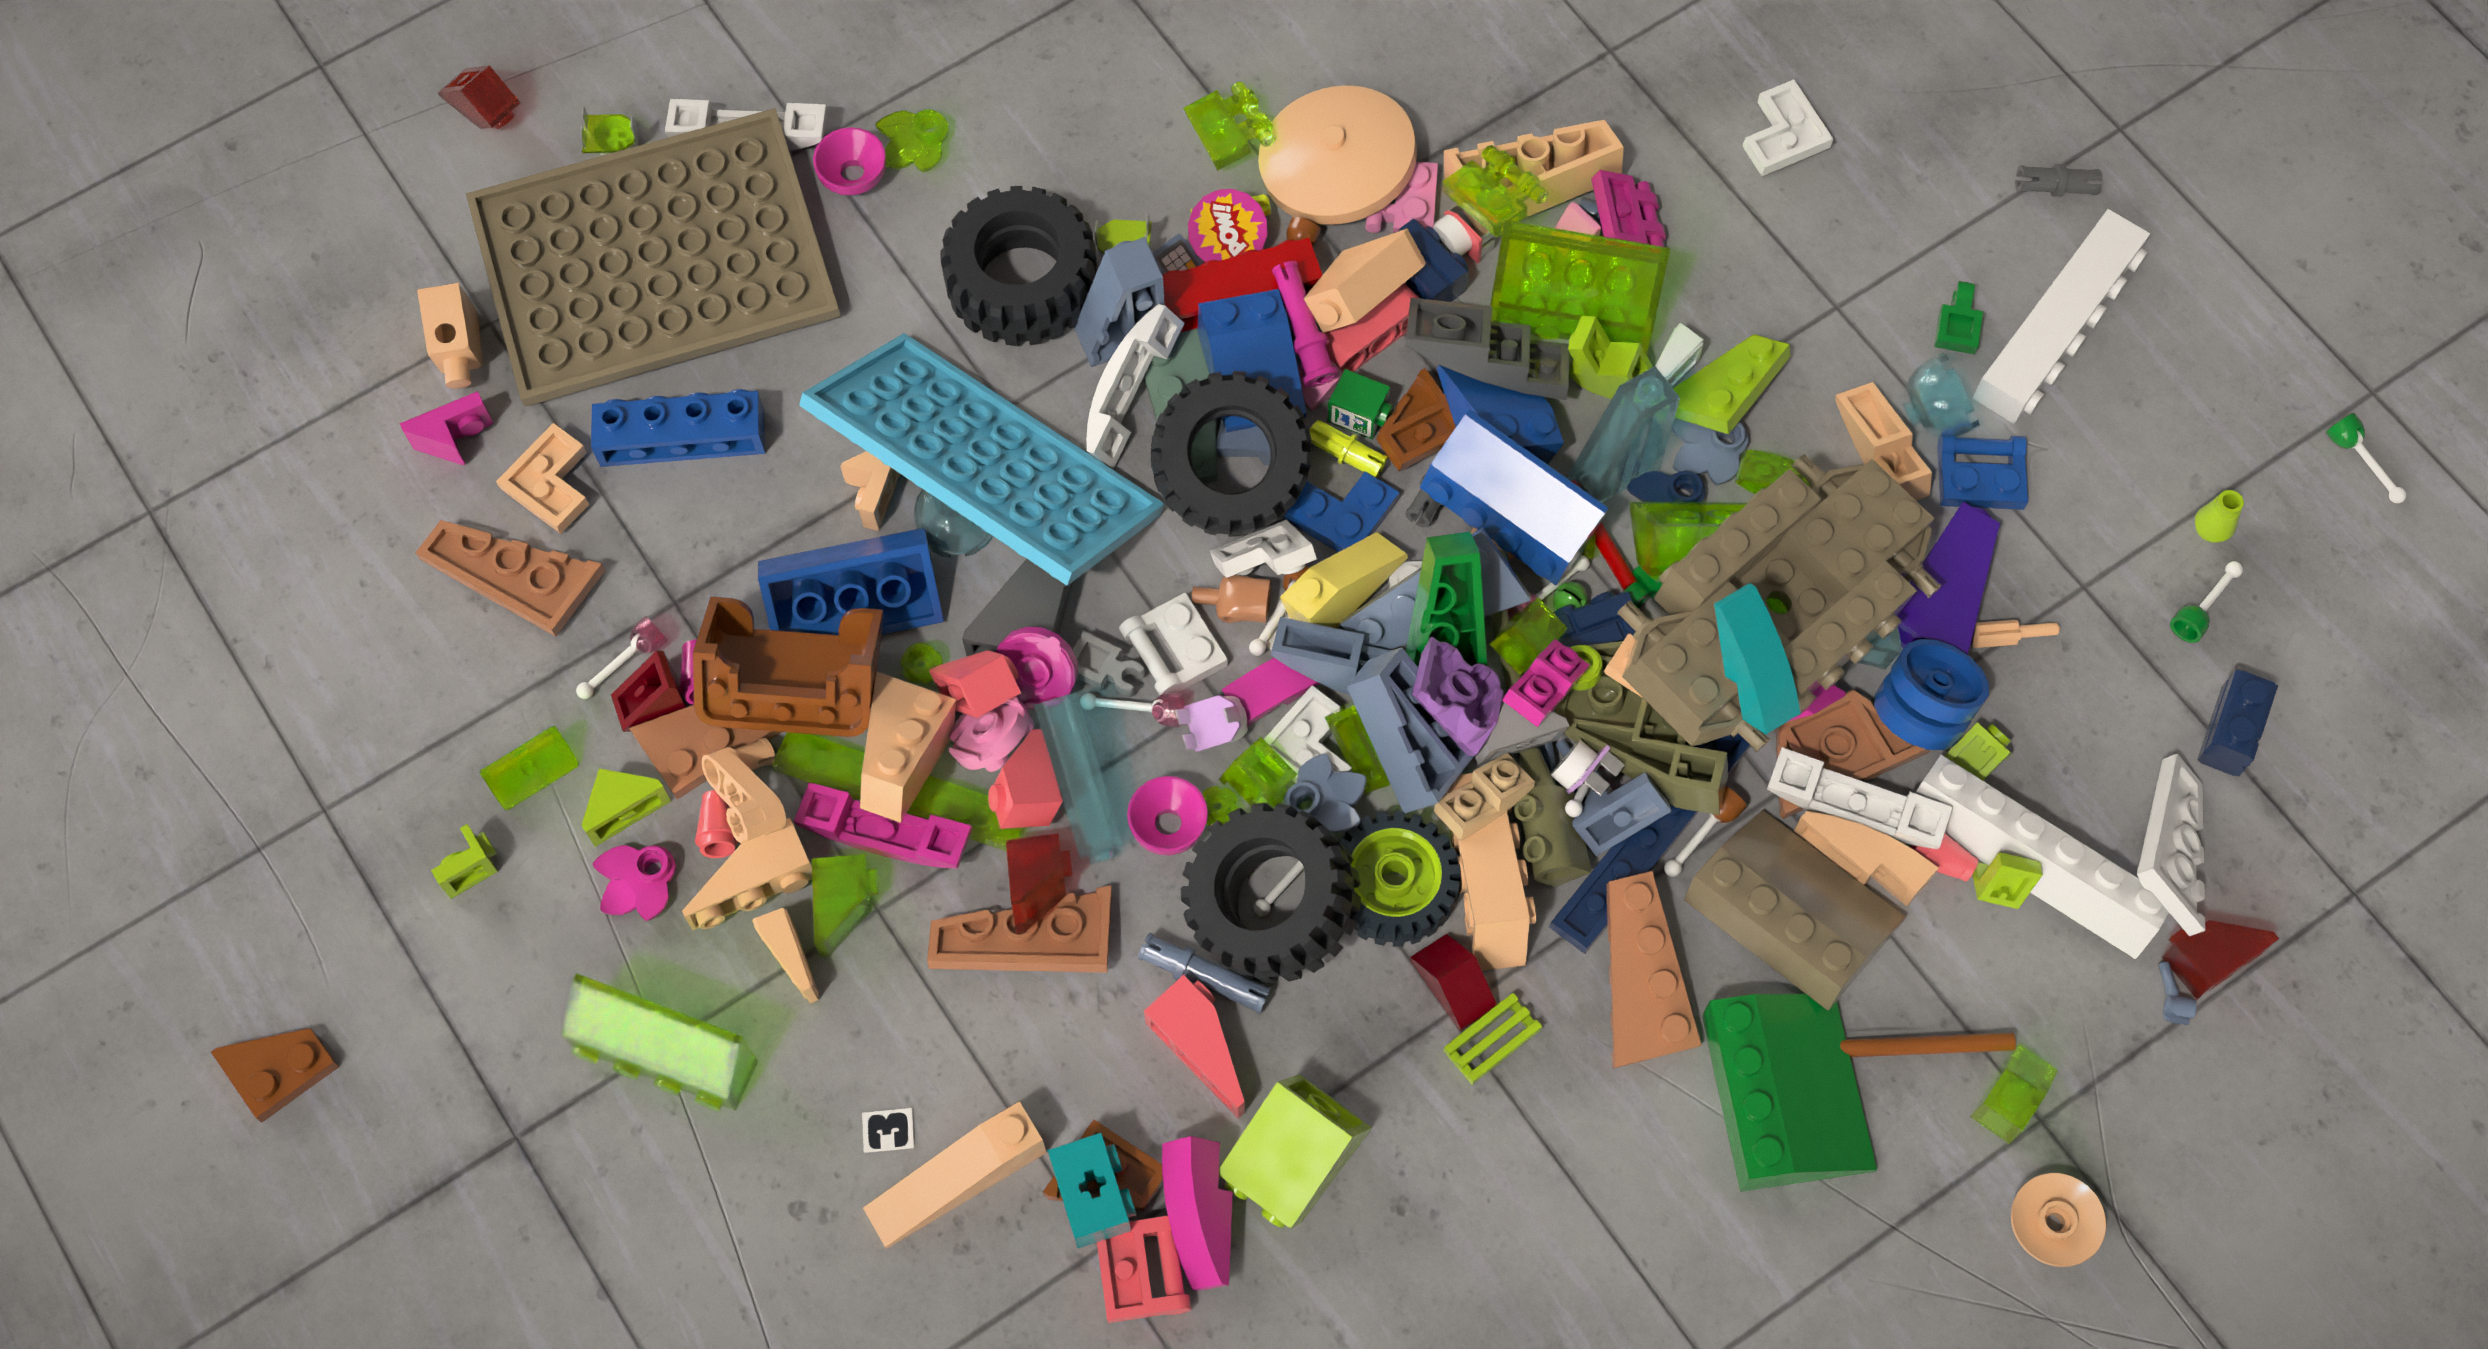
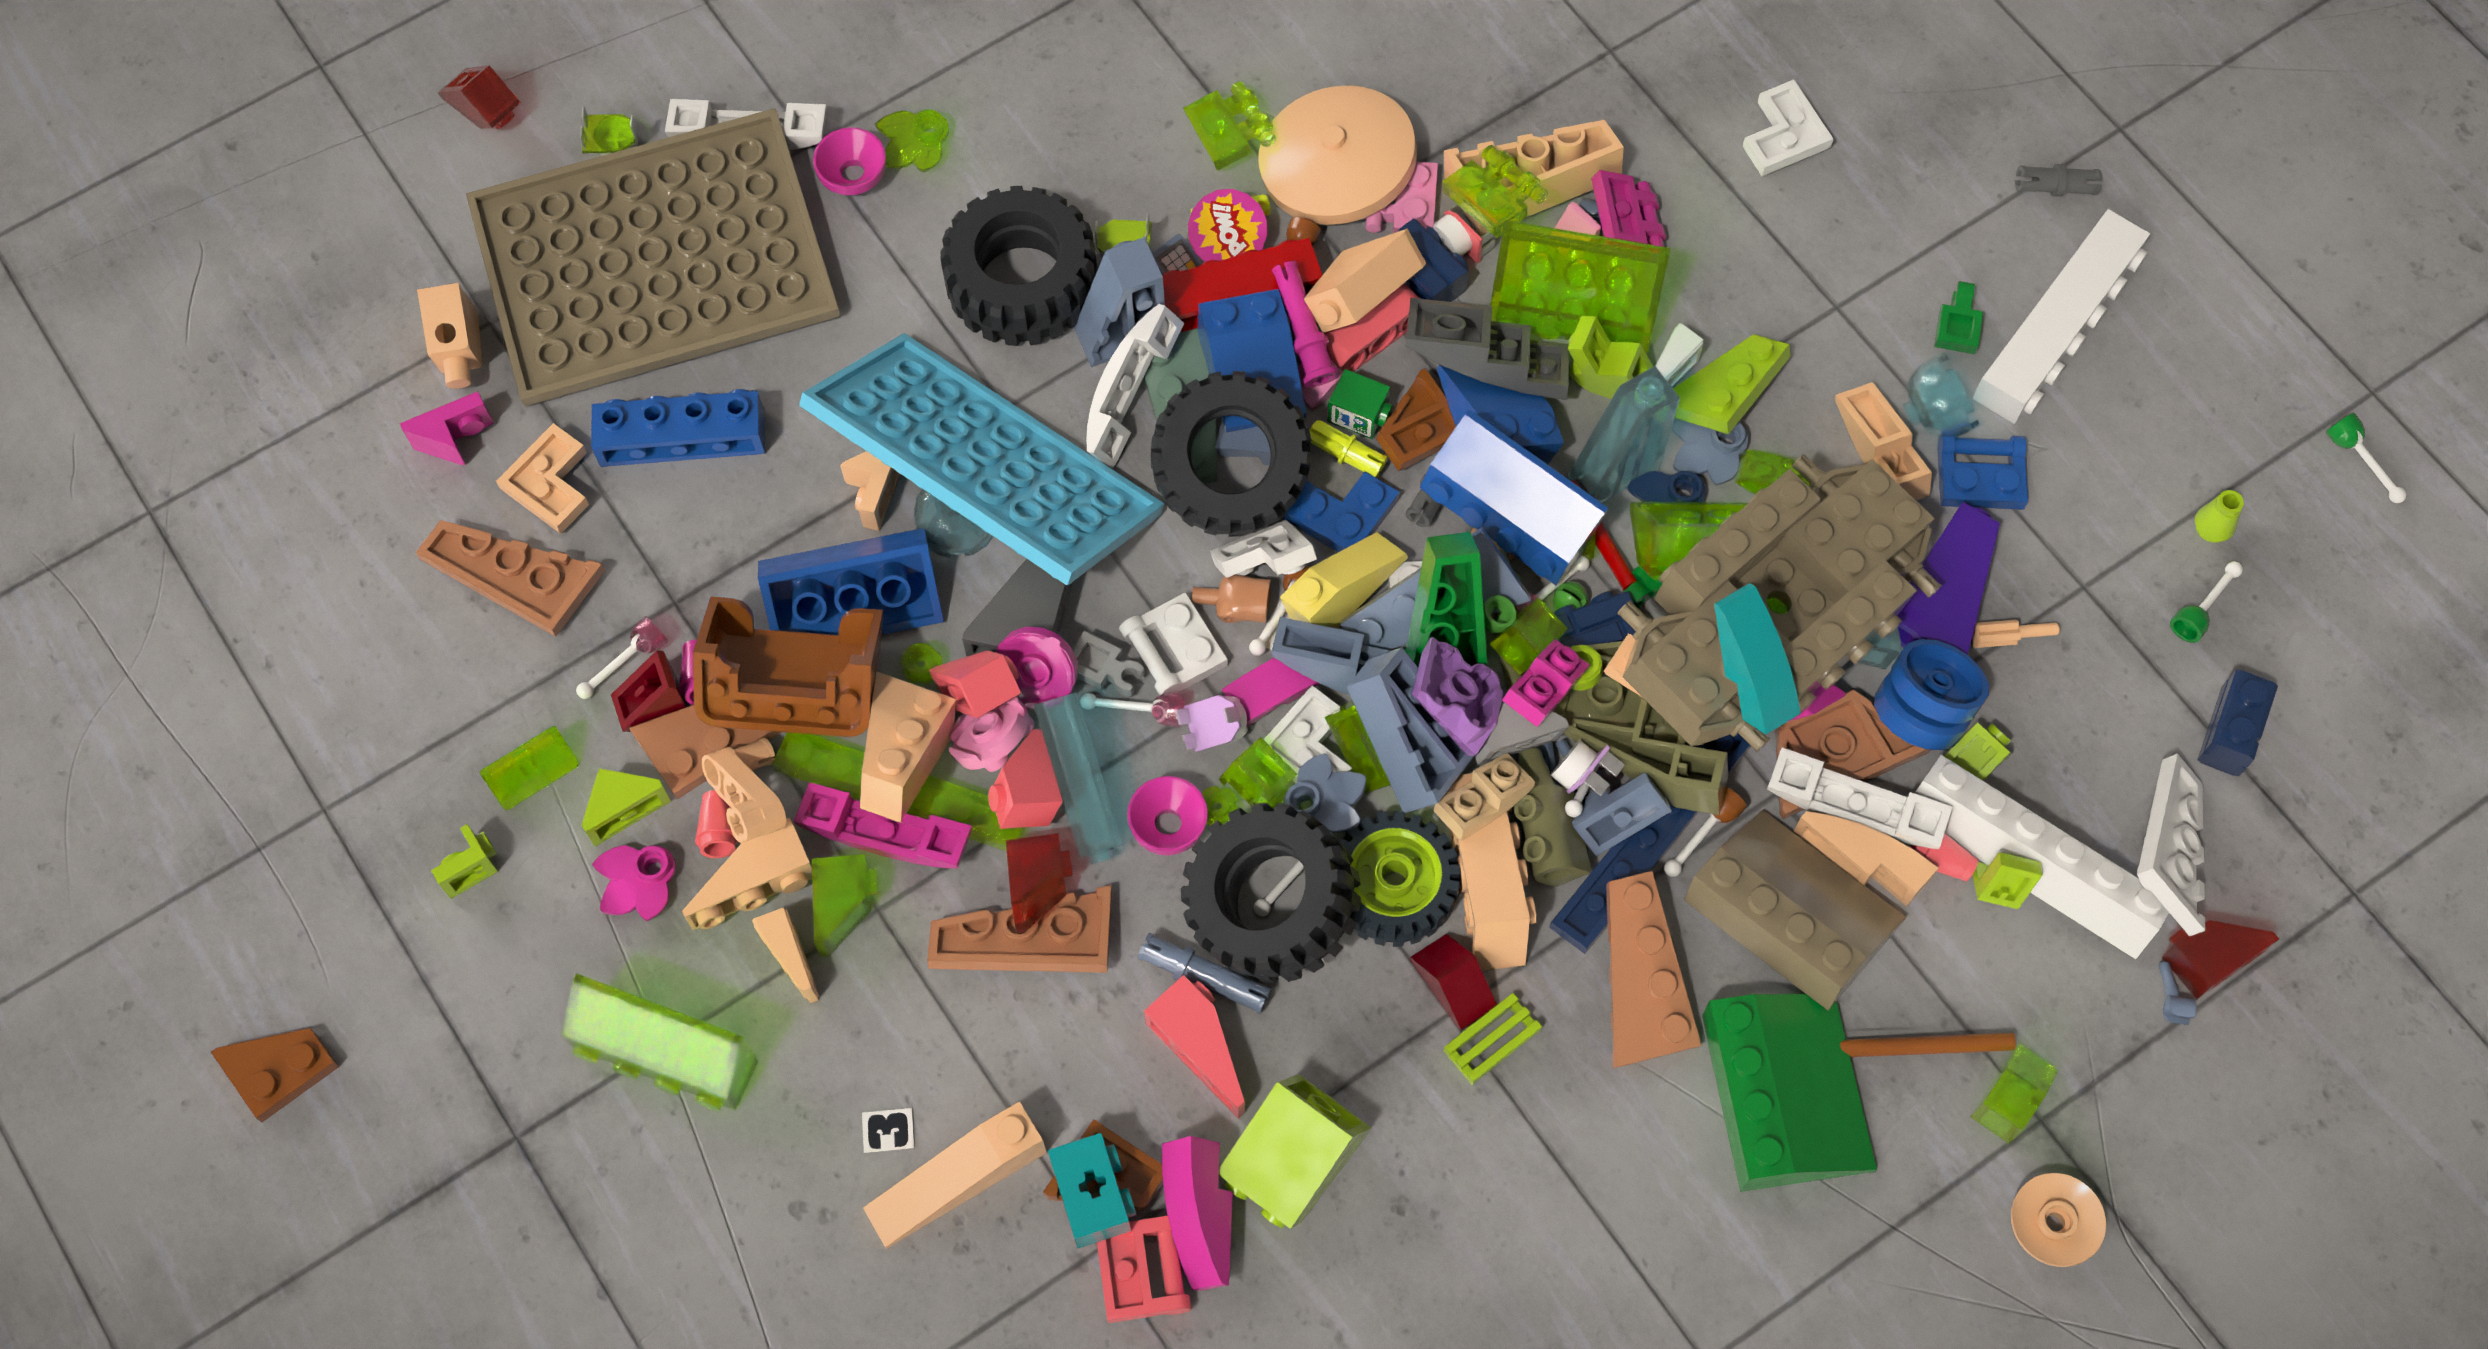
none -> bright green hinge [1483,595,1516,633]

